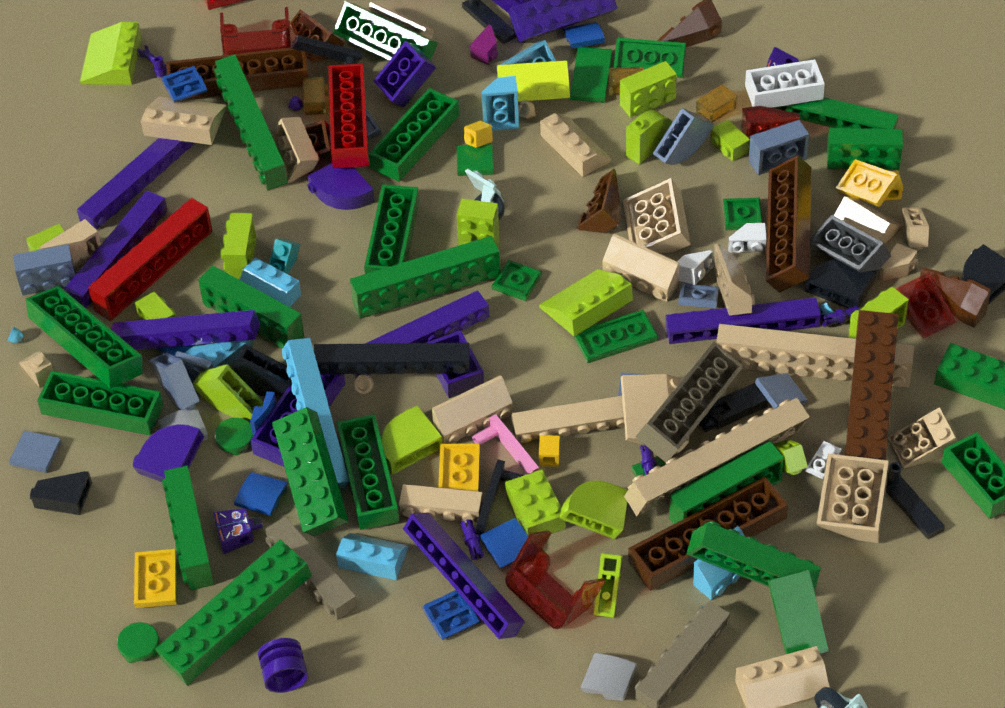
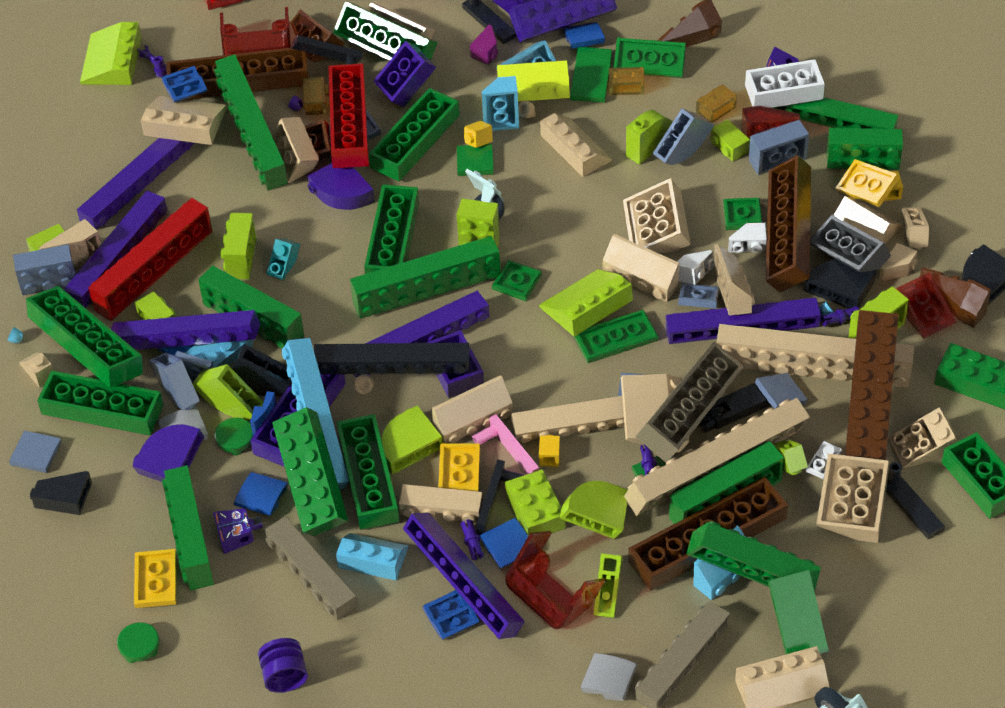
green brick [155,539,312,686] -> none
medium azure slope [239,257,301,307] -> none
reddish brown wedge [577,169,621,233] -> none
lime brick [620,61,677,118] -> none

